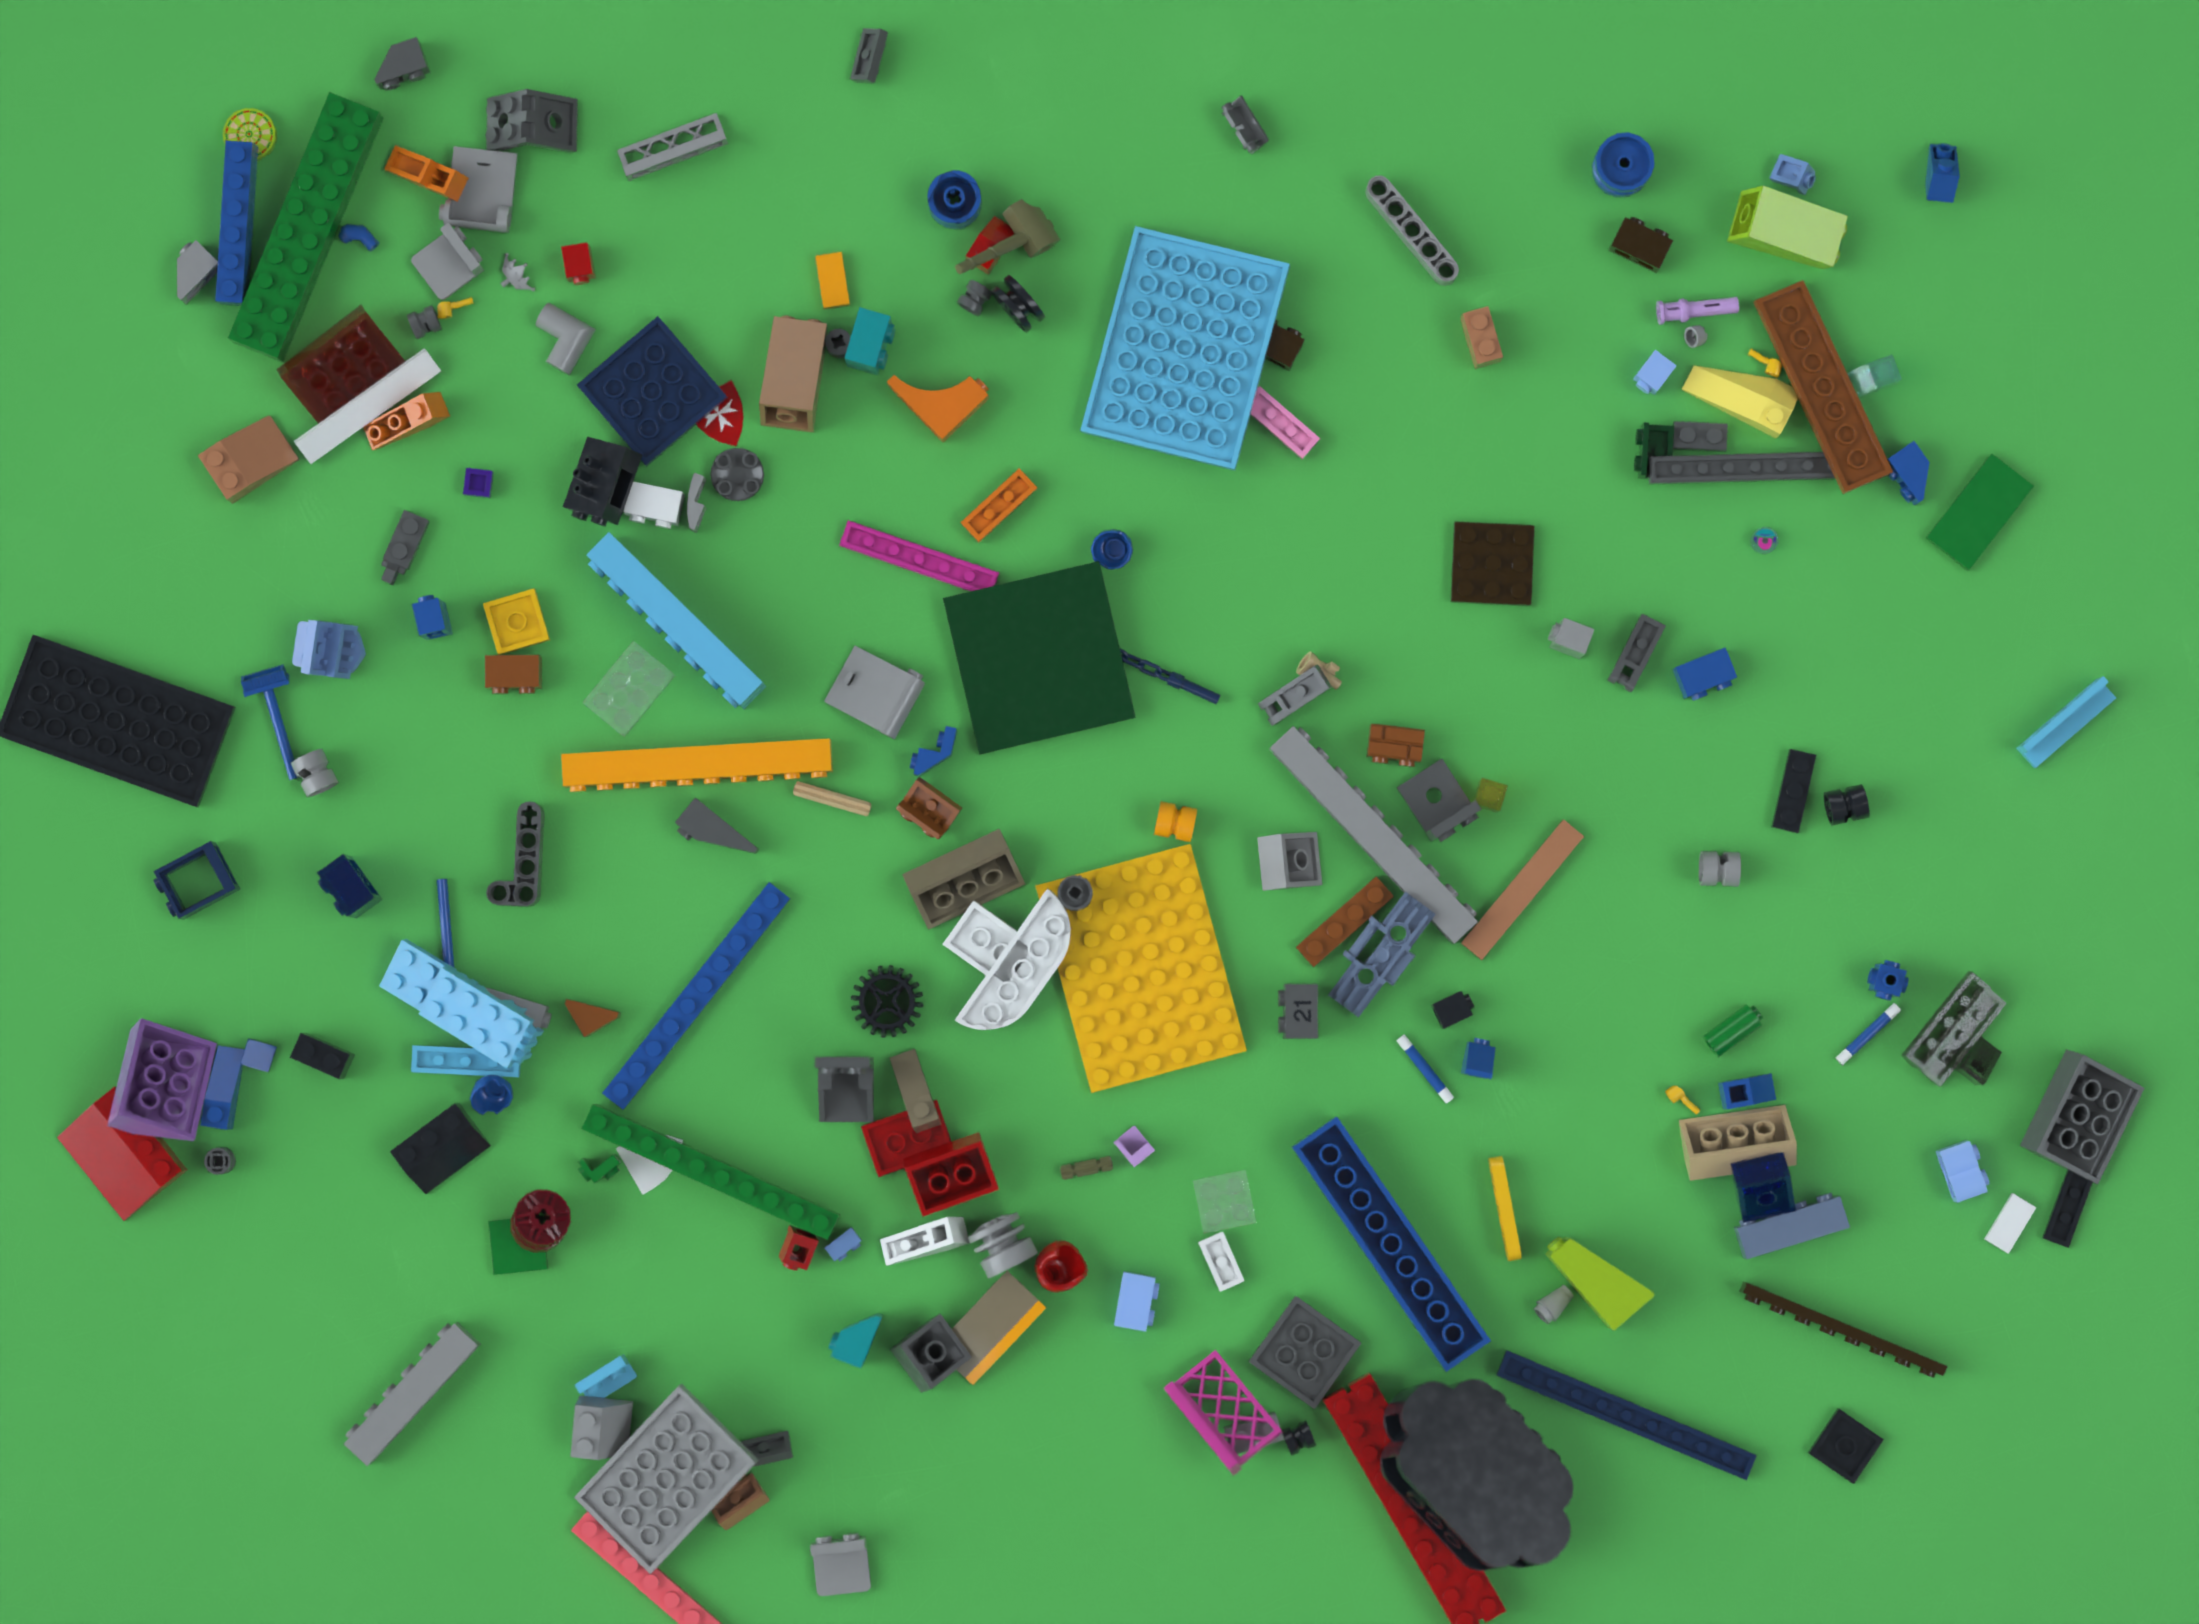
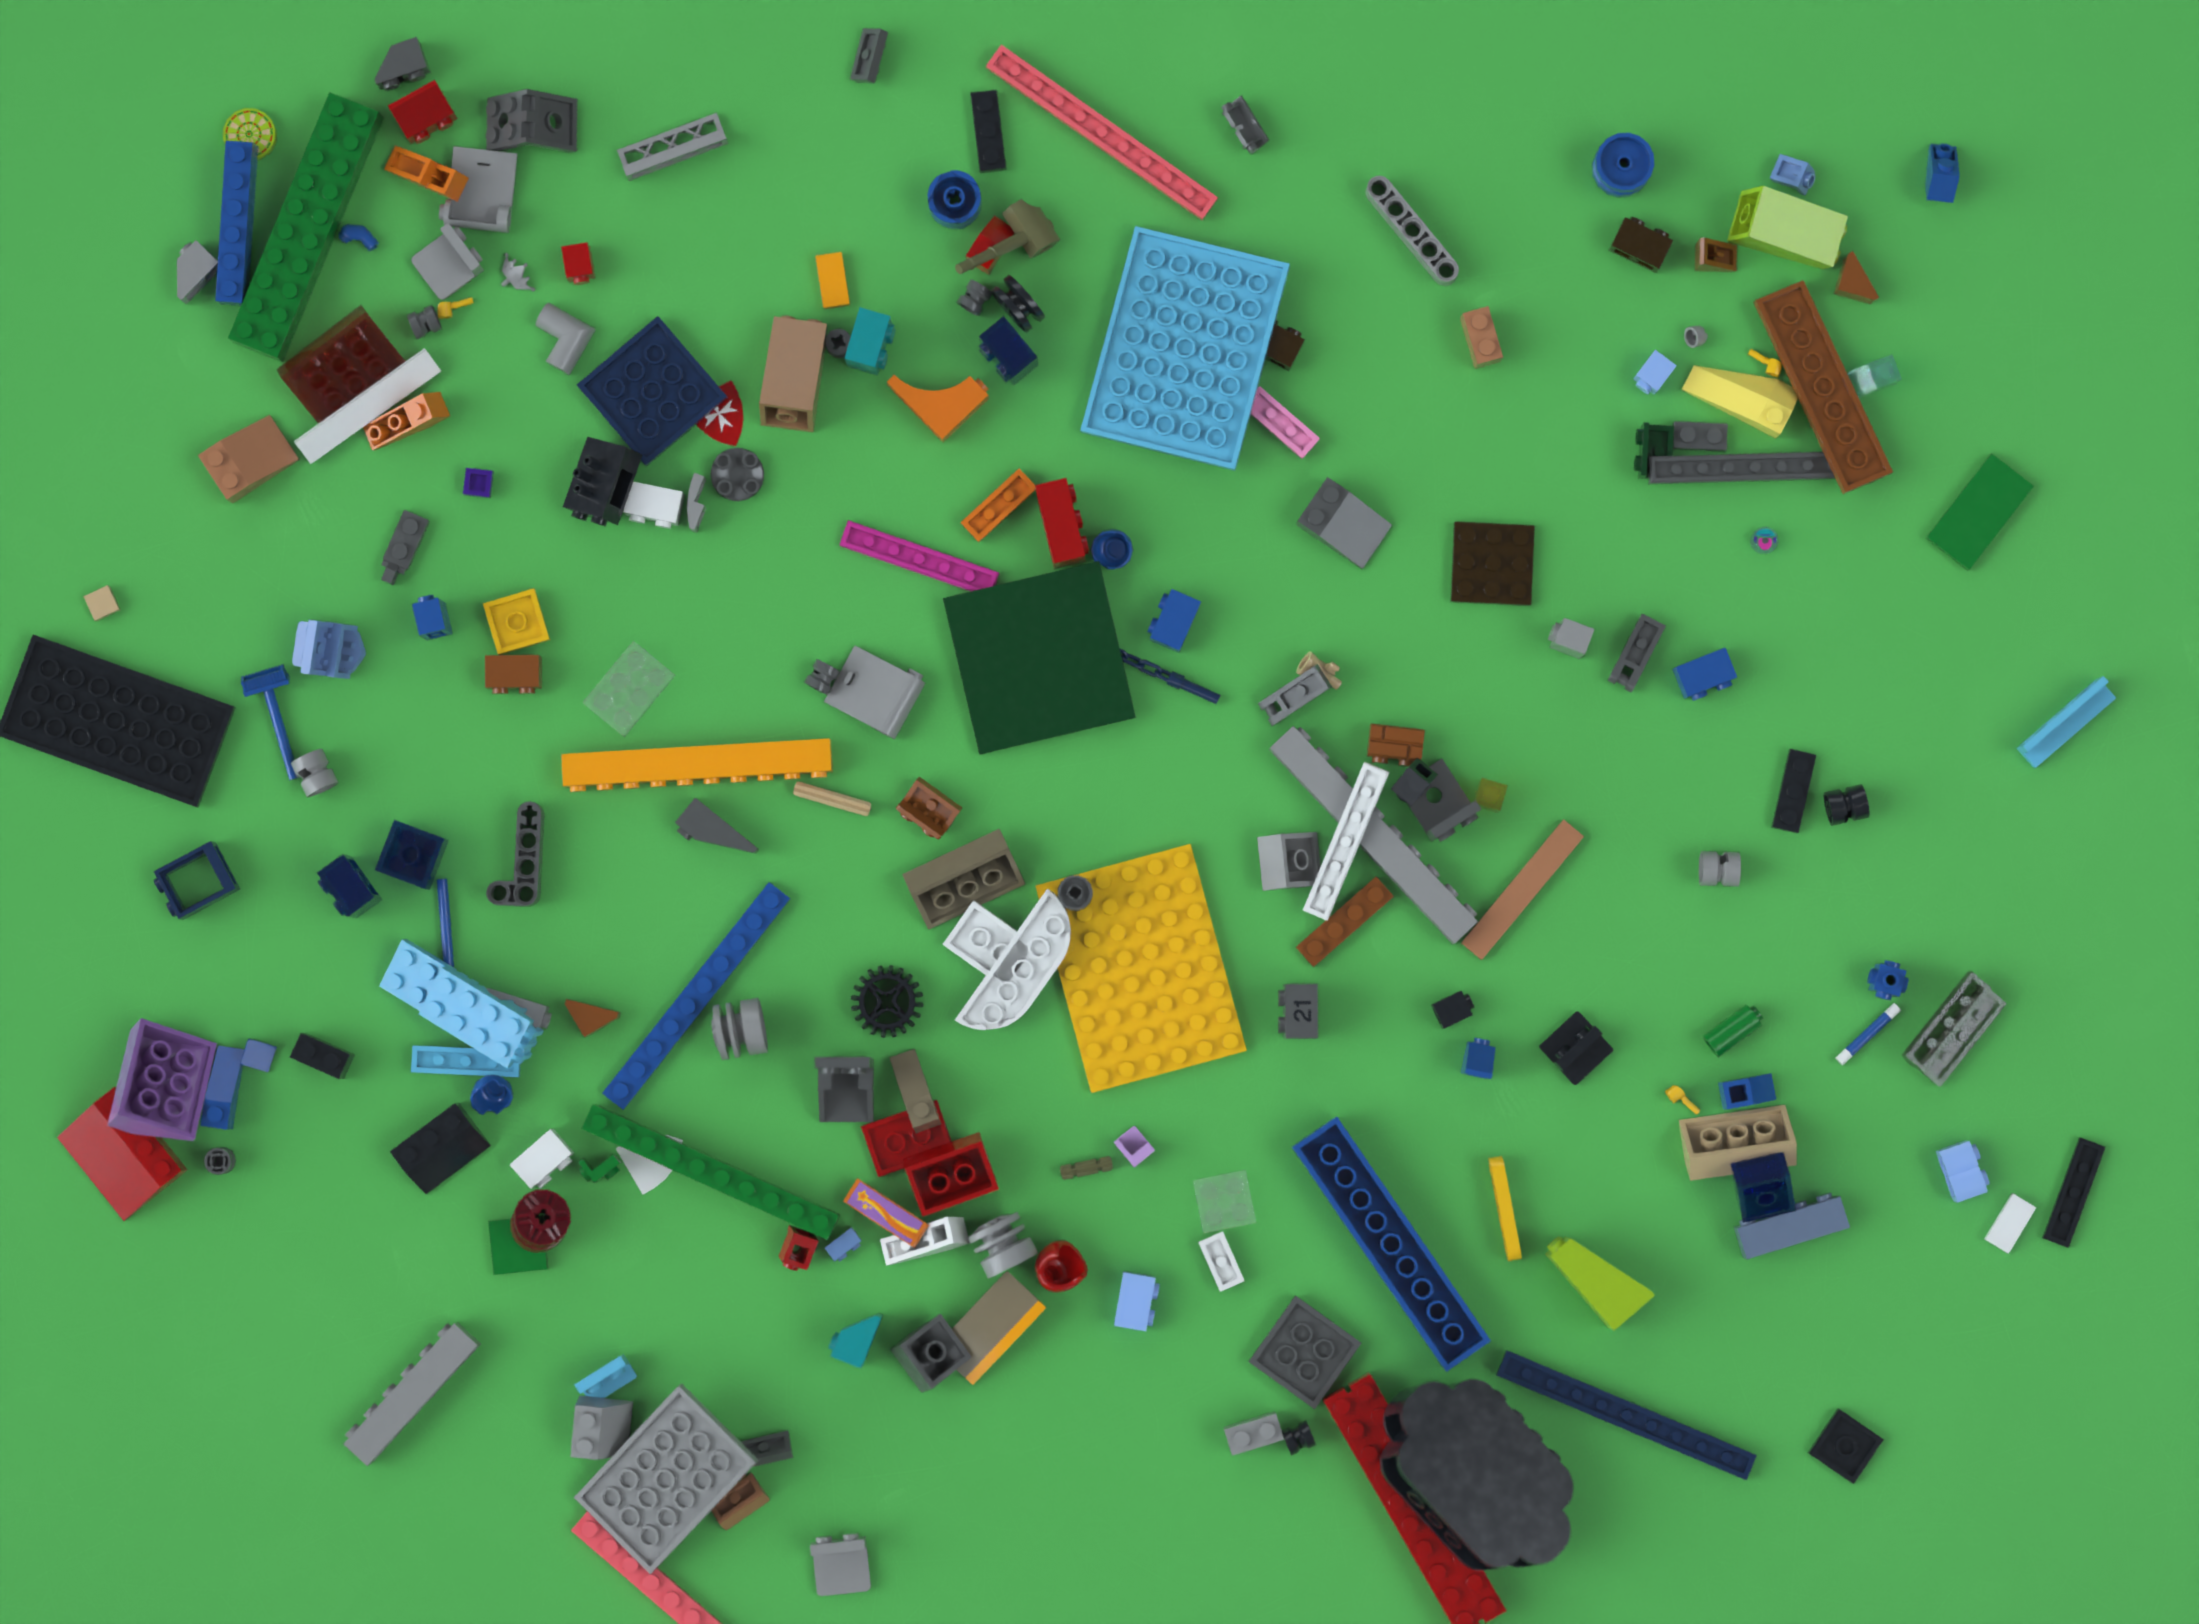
medium azure brick [587,532,766,709] -> none
blue slope [910,726,957,776] -> none
light orange wheel [1154,801,1198,843] -> none
dark pink fence [1164,1350,1283,1476] -> none
sand blue piece [1328,891,1436,1017] -> none
blue bar [1396,1034,1454,1104] -> none
light grey cone [1534,1285,1574,1324] -> none
lavender pin [1656,297,1739,325] -> none
dark brown plate [1739,1281,1947,1378] -> none
blue slope [1887,441,1930,506] -> none
clear smoke slope [1954,1036,2002,1085] -> none
dark grey slope [2020,1049,2144,1184] -> none
none -> tan tile [83,585,121,621]
none -> clear blue brick [375,820,449,890]
none -> red slope [388,80,457,144]
none -> white brick [510,1129,574,1189]
none -> light grey wheel [711,998,768,1060]
none -> dark grey wheel [804,659,840,695]
none -> slope [843,1178,929,1248]
none -> black plate [970,90,1006,173]
none -> clear blue brick [978,316,1038,385]
none -> coral plate [986,45,1218,221]
none -> red brick [1035,478,1089,569]
none -> blue brick [1147,589,1201,653]
none -> slope [1296,477,1392,569]
none -> white tile [1303,762,1390,921]
none -> black brick [1391,757,1438,806]
none -> black bracket [1539,1011,1613,1085]
none -> dark orange slope [1695,237,1737,272]
none -> dark orange slope [1834,251,1879,304]

